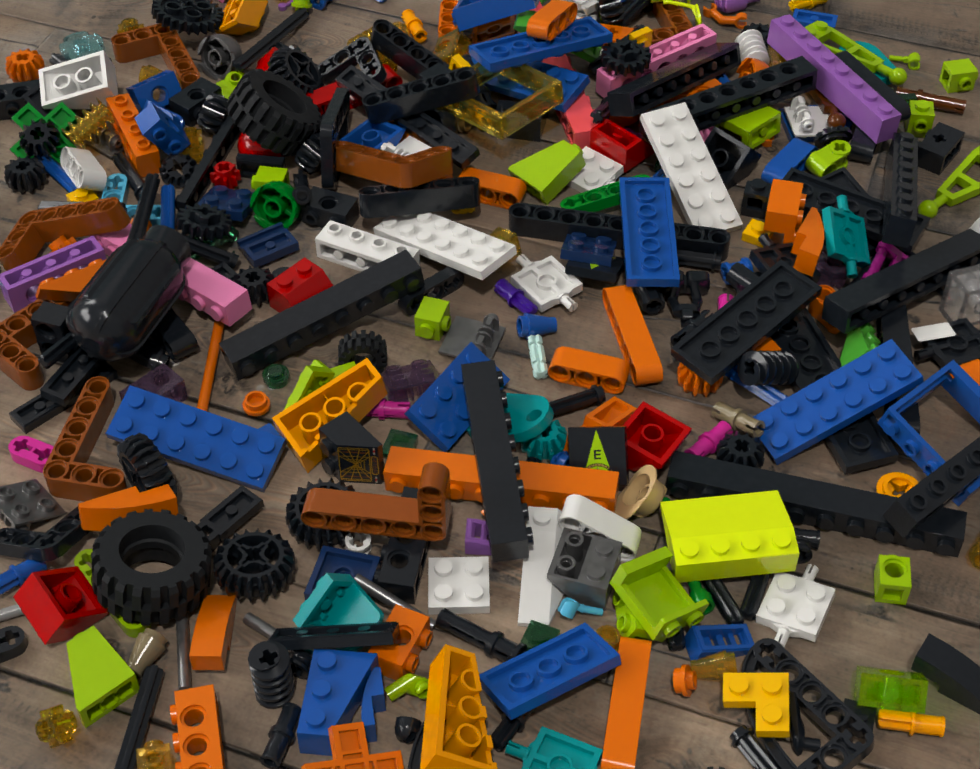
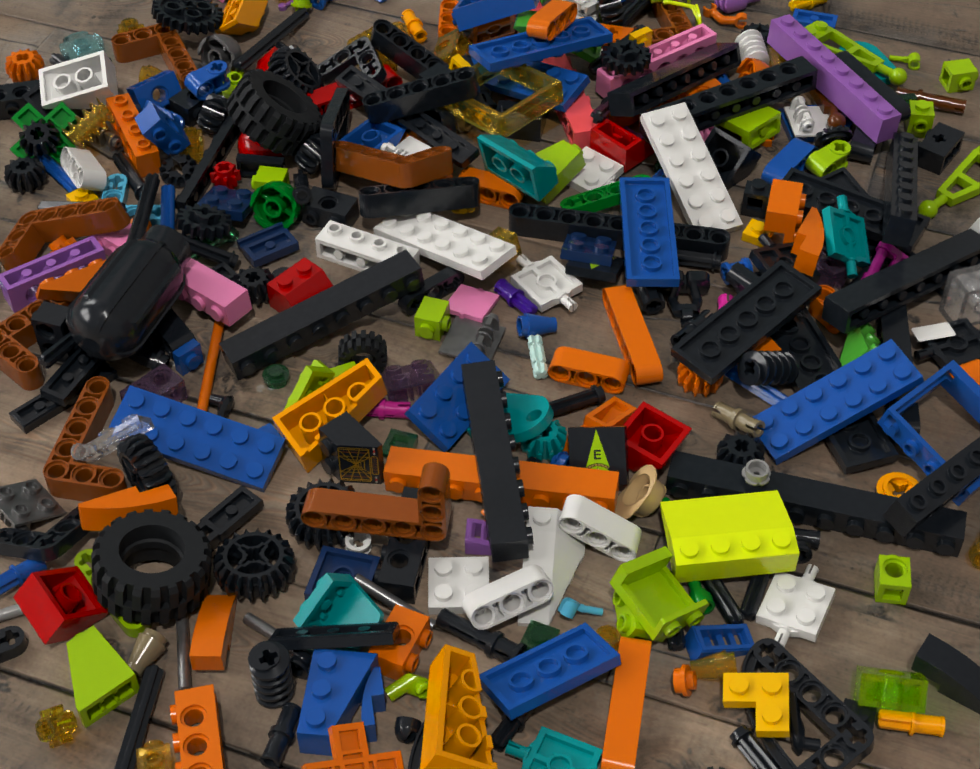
dark pink beam [8,436,53,473] -> none
orange plate [242,391,271,416] -> none
flat silver slope [547,527,623,611] -> none
dark pink pin [684,421,733,457] -> none
none -> clear plate [70,414,155,462]
none -> blue plate [172,338,204,376]
none -> blue piece [184,60,231,101]
none -> black bar [209,394,234,418]
none -> bright pink piece [448,284,500,323]
none -> white beam [462,565,554,630]
none -> teal slope [477,134,559,202]
none -> light grey plate [742,459,771,486]

